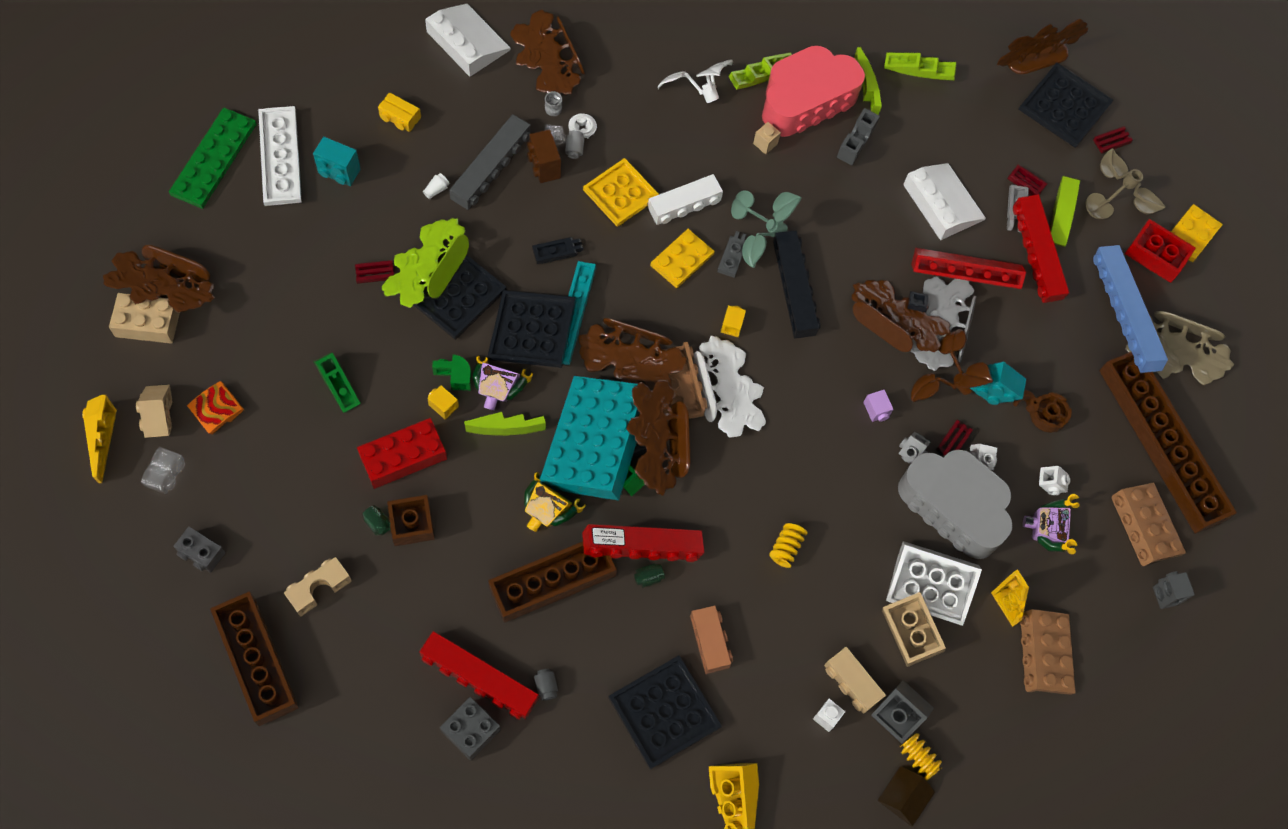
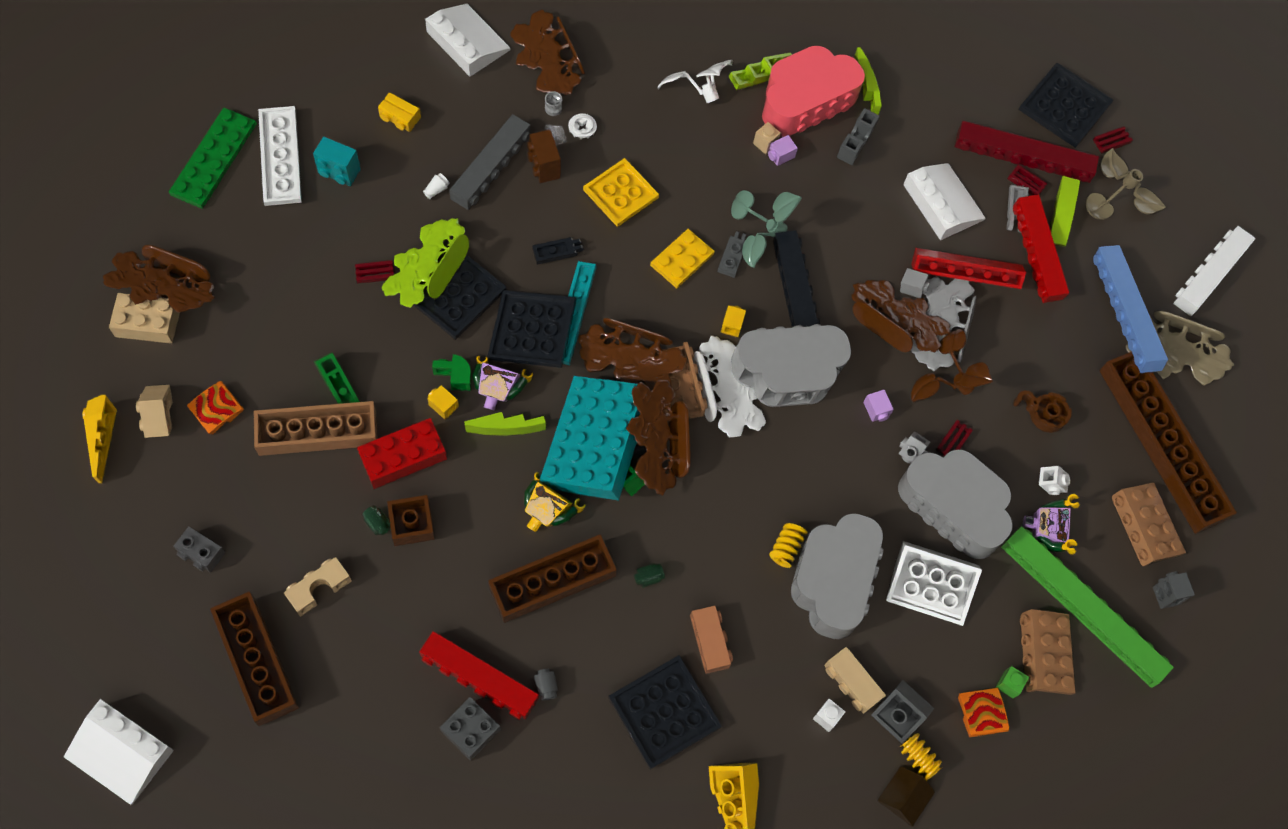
clear brick [141,447,185,494] -> none
light grey brick [565,130,584,159] -> none
red brick [582,524,704,562] -> none
white brick [648,174,723,225] -> none
tan brick [882,592,946,667] -> none
lime slope [884,53,957,80] -> none
black tile [907,291,928,313] -> none
white brick [969,444,997,470] -> none
teal brick [970,362,1026,405] -> none
yellow wedge [991,569,1029,627] -> none
reddish brown plant [997,19,1088,74] -> none
red brick [1125,219,1196,283] -> none
yellow plate [1171,204,1223,263] -> none
none -> white slope [64,699,174,805]
none -> medium nougat brick [254,401,377,456]
none -> light grey brick [731,324,851,407]
none -> lavender brick [768,135,798,166]
none -> light grey brick [791,514,884,639]
none -> light grey brick [900,268,930,298]
none -> dark red brick [954,121,1099,183]
none -> slope [958,688,1009,737]
none -> bright green brick [995,666,1029,699]
none -> bright green brick [1001,526,1174,688]
none -> white brick [1173,226,1256,316]

